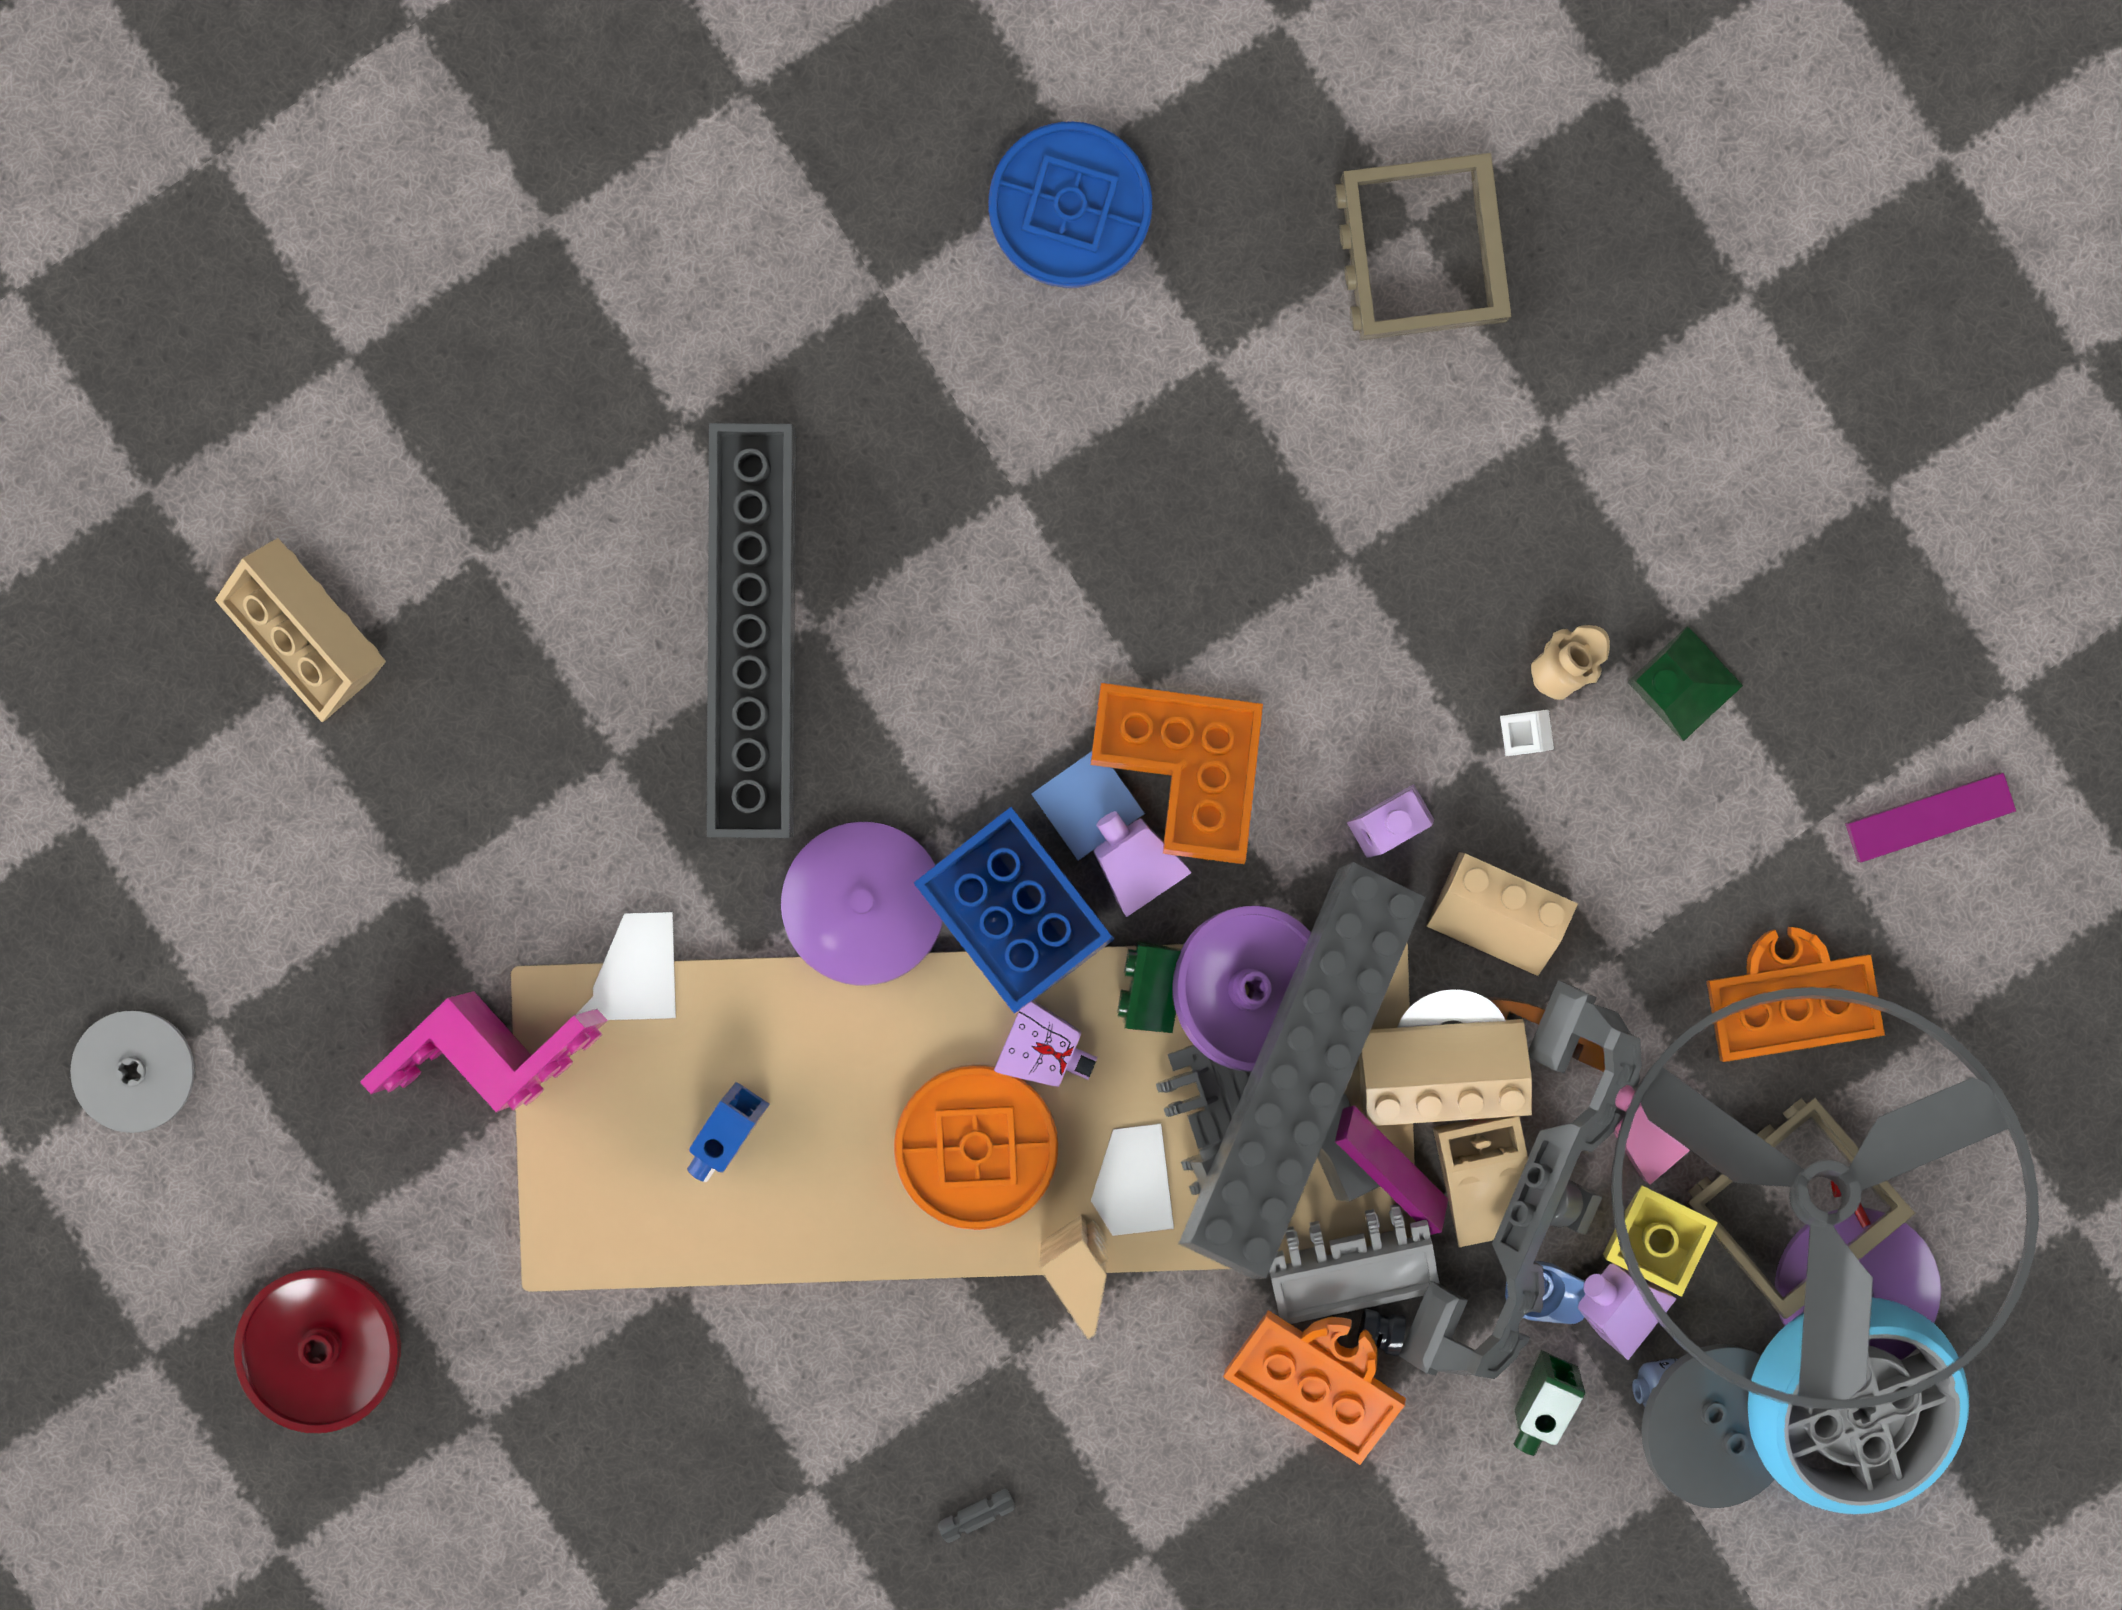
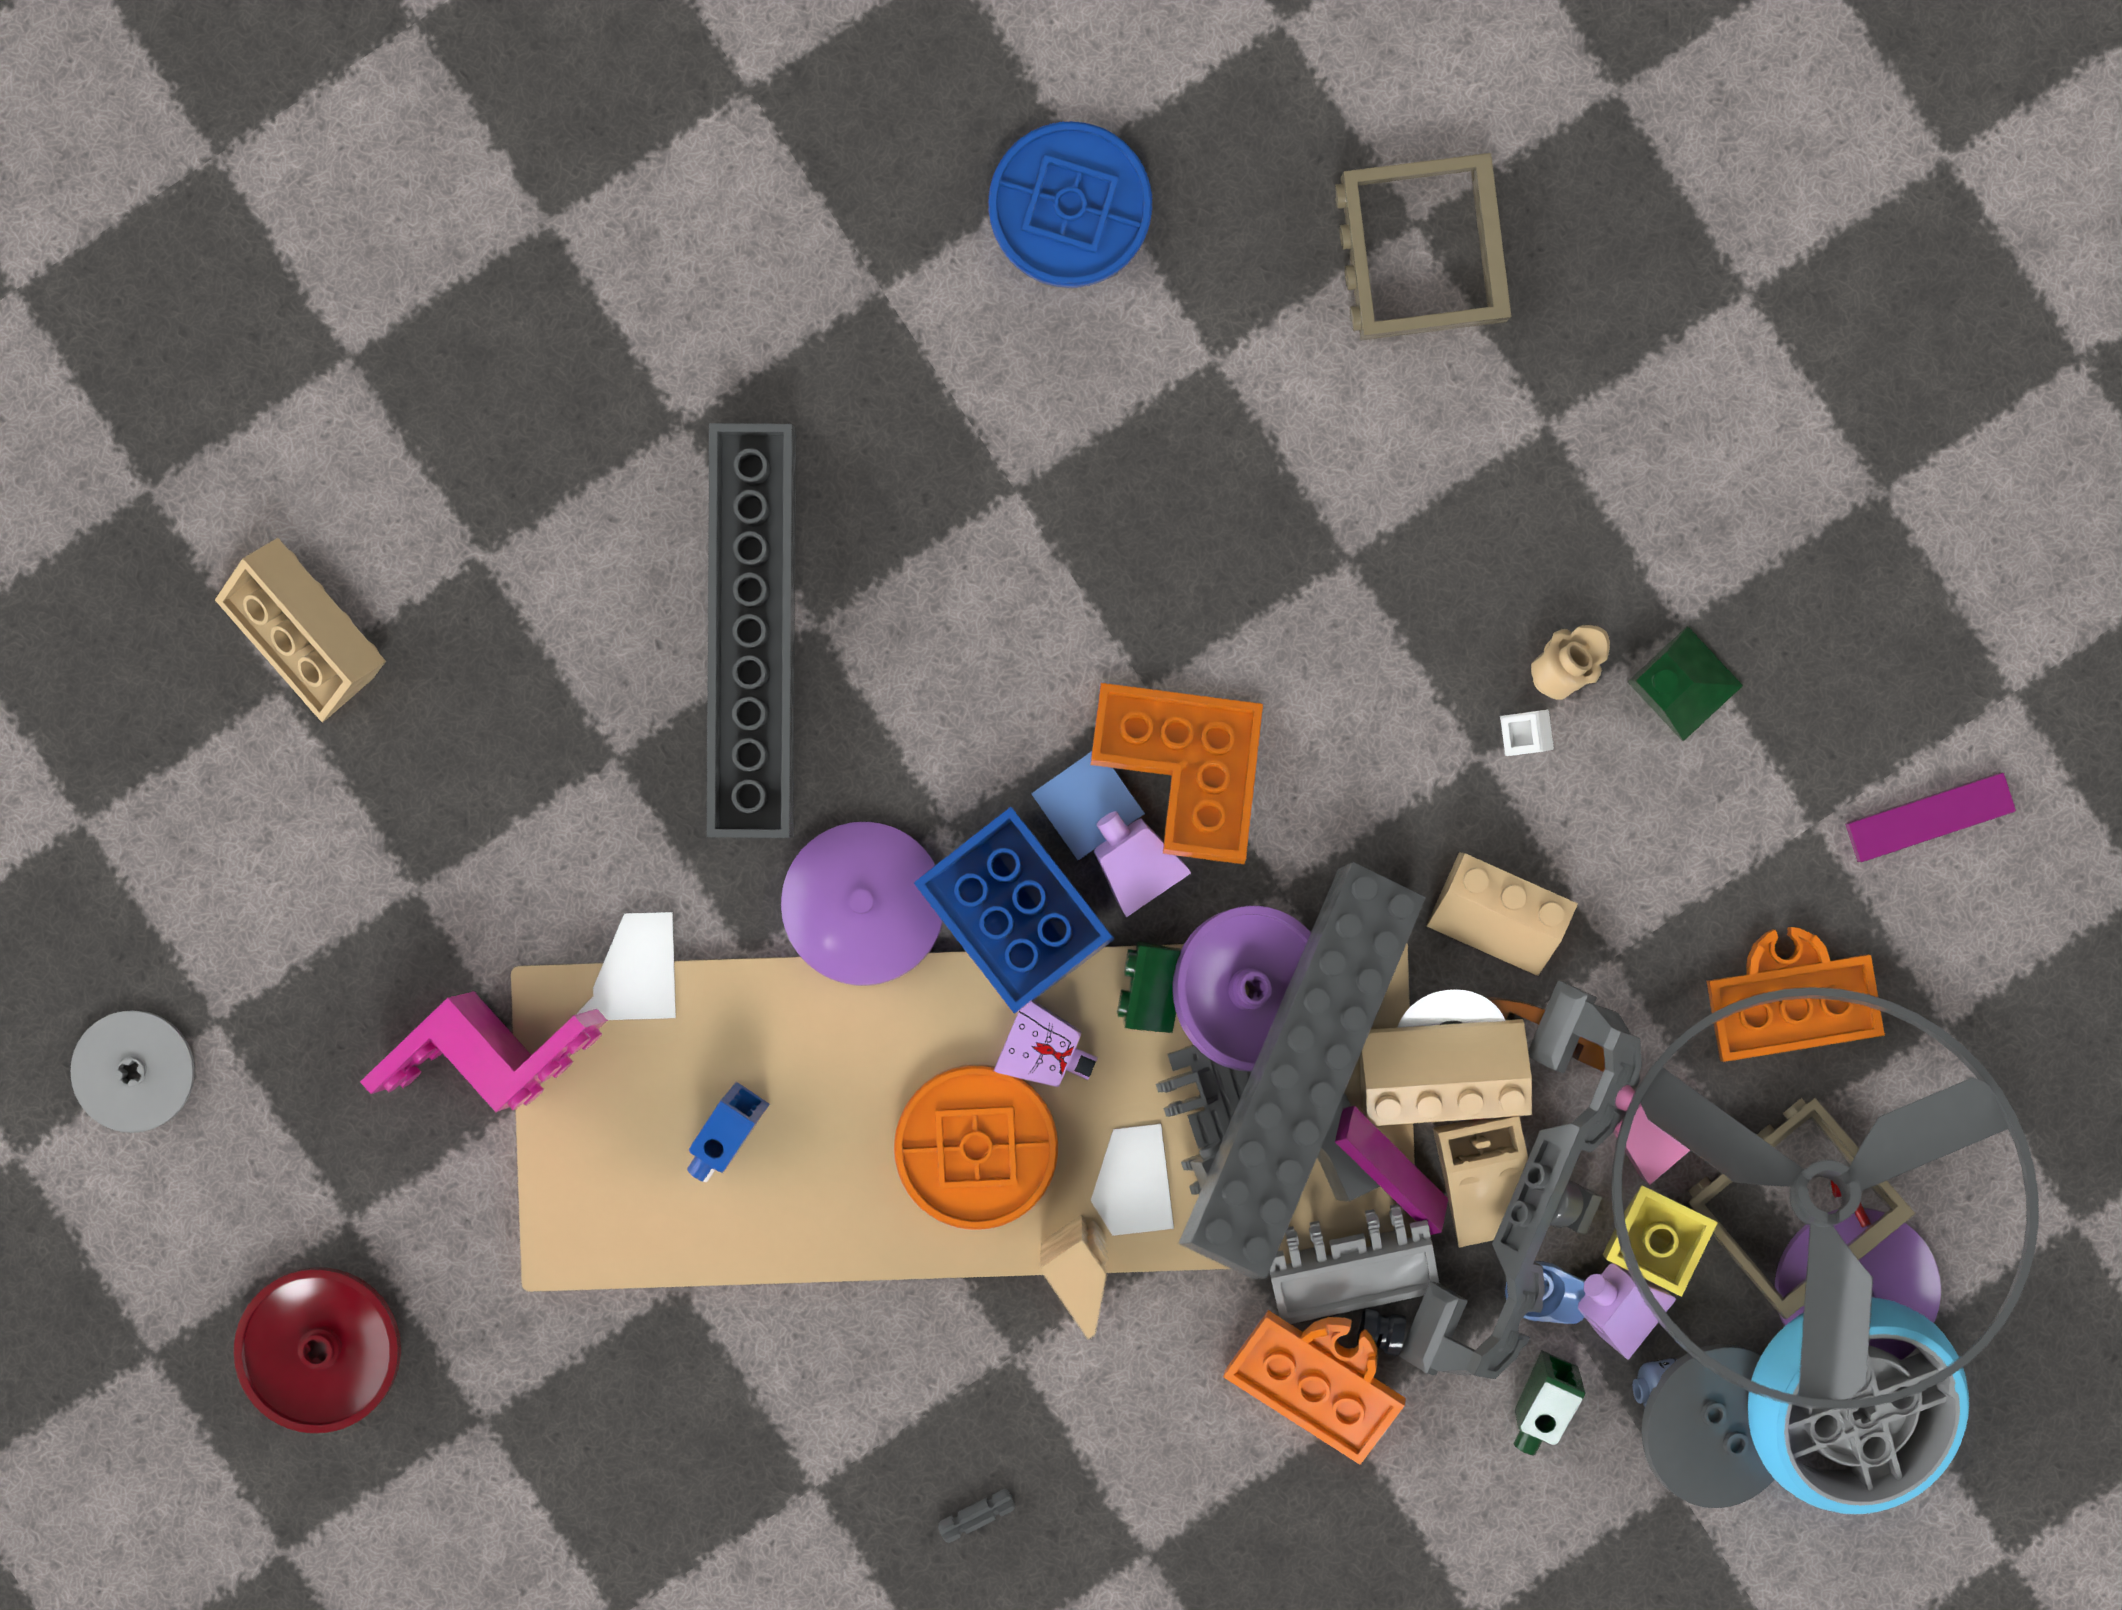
lavender torso [1347,784,1434,858] -> none

